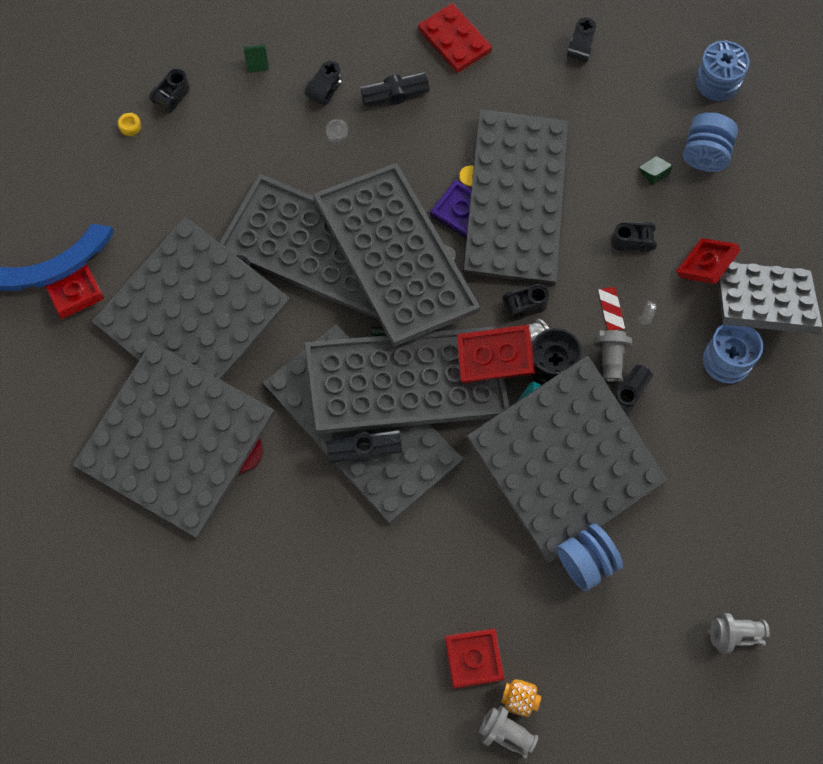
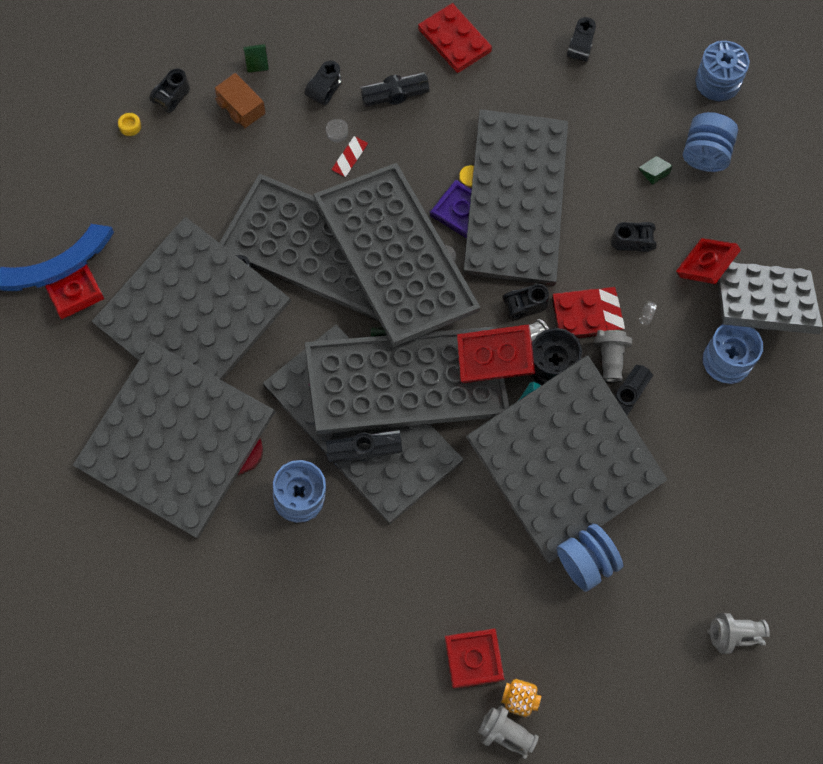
none -> dark orange brick [215,73,266,128]
none -> medium blue wheel [273,460,326,523]
none -> sticker [331,136,368,177]
none -> red plate [552,289,607,338]

